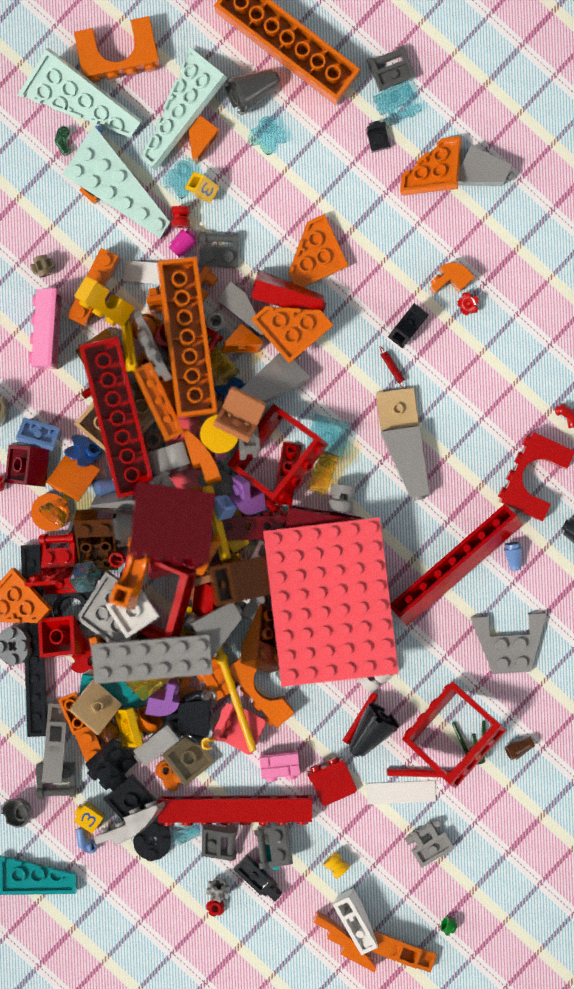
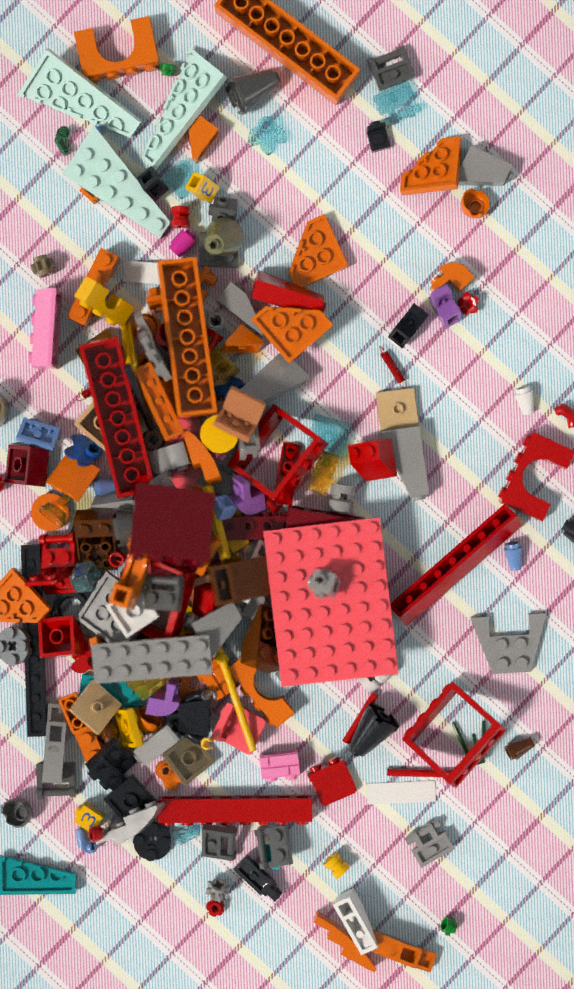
none -> red hinge [89,826,104,842]
none -> black bar [123,363,155,431]
none -> black brick [136,166,169,201]
none -> dark grey plate [143,574,185,612]
none -> green plate [158,63,177,77]
none -> olive cone [205,218,243,256]
none -> dark grey brick [209,197,238,222]
none -> light grey brick [308,568,341,599]
none -> red slope [347,438,398,481]
none -> medium lavender brick [428,284,462,329]
none -> orange hair [461,188,490,219]
none -> white cone [514,386,534,415]

